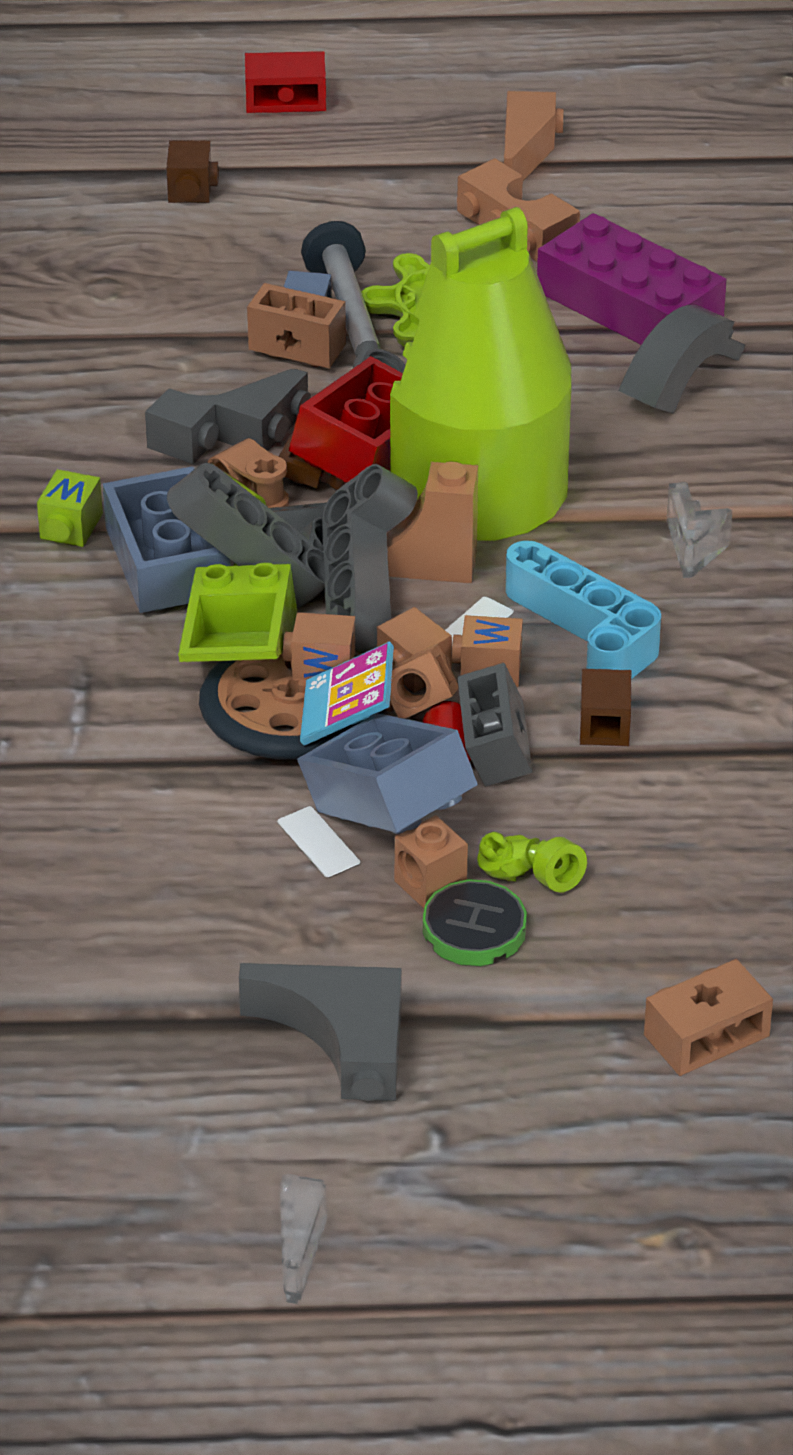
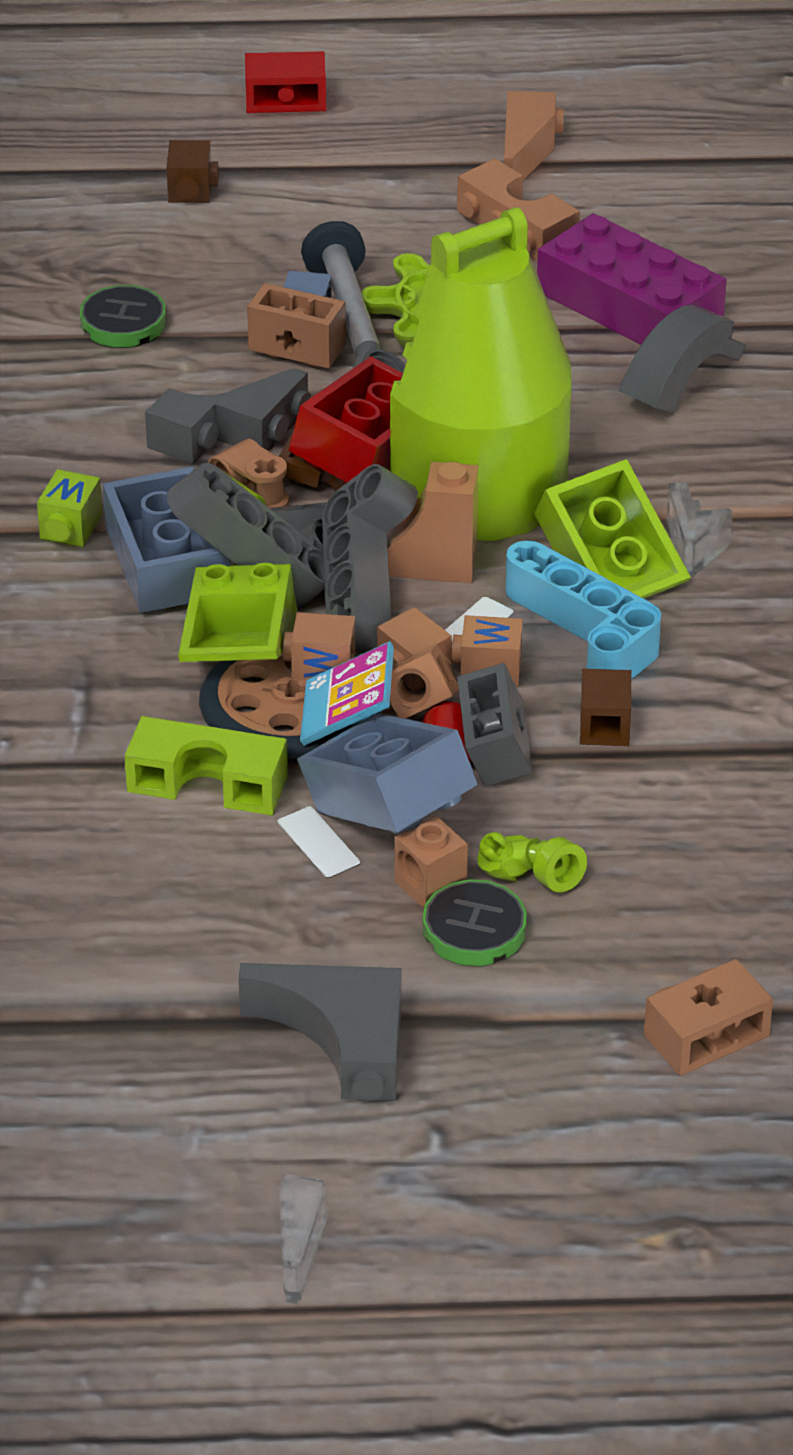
none -> tile [80,285,166,348]
none -> lime arch [124,716,288,816]
none -> lime slope [534,459,691,599]

